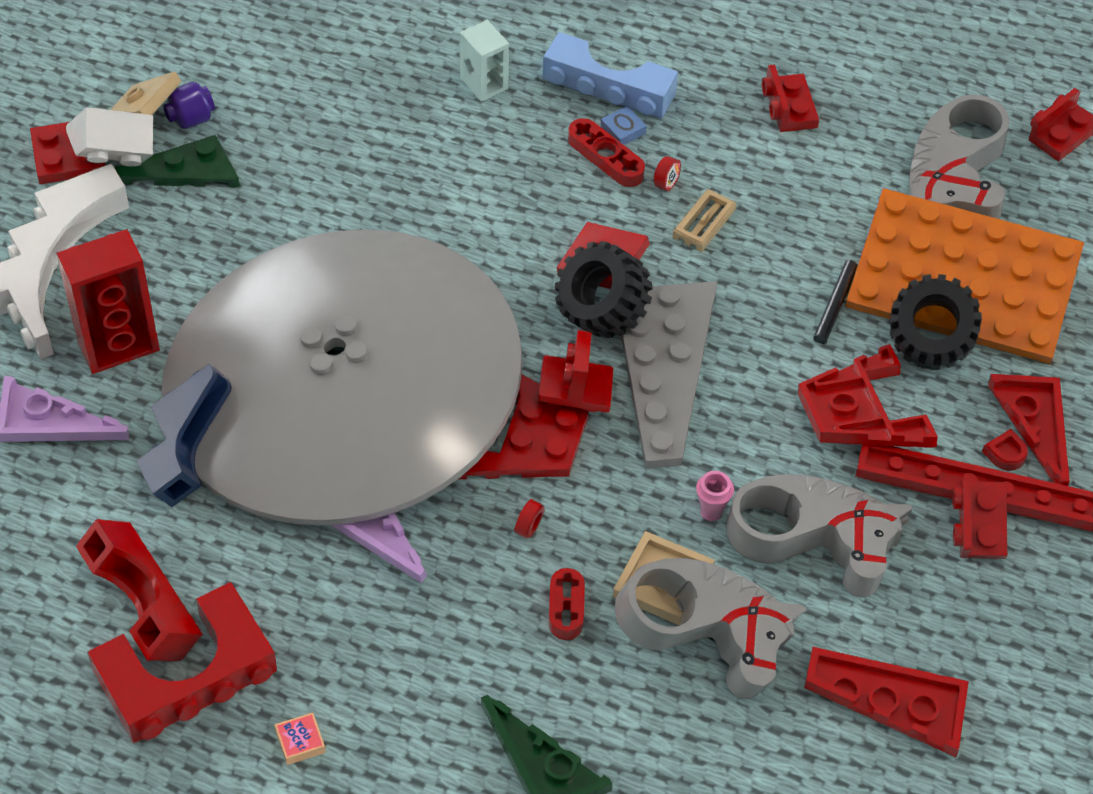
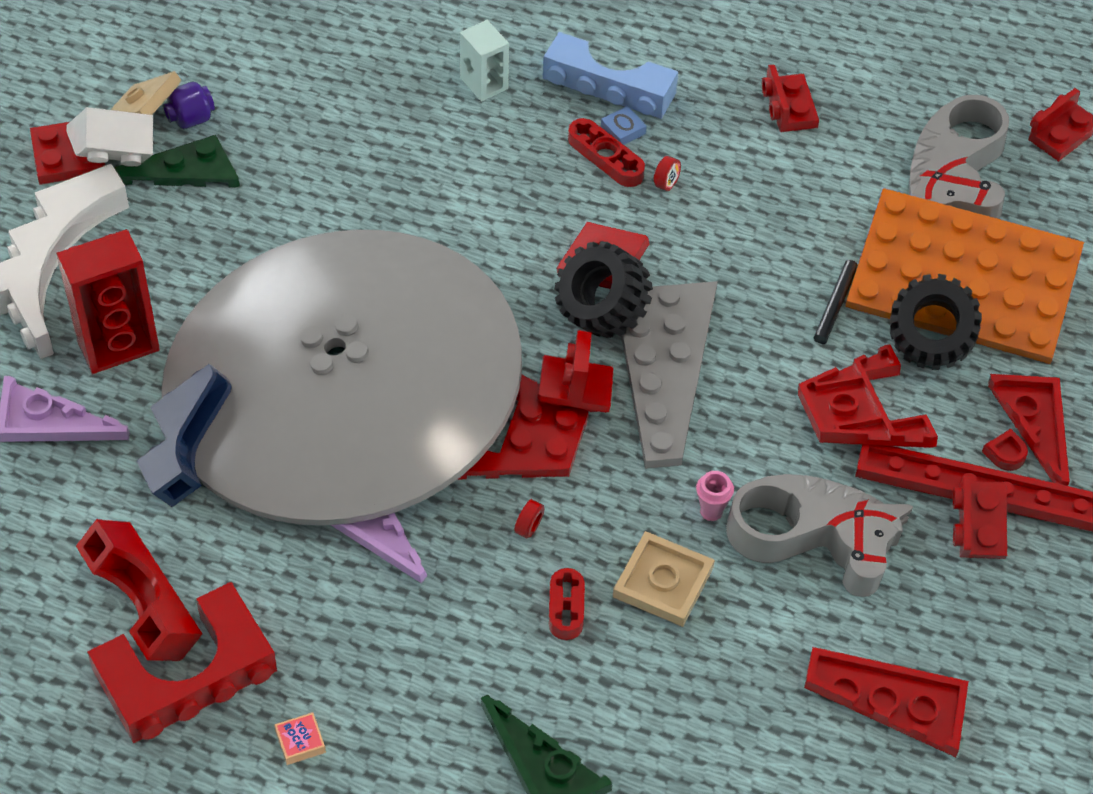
light grey animal [615,558,806,699] -> none
tan tile [672,189,737,252] -> none

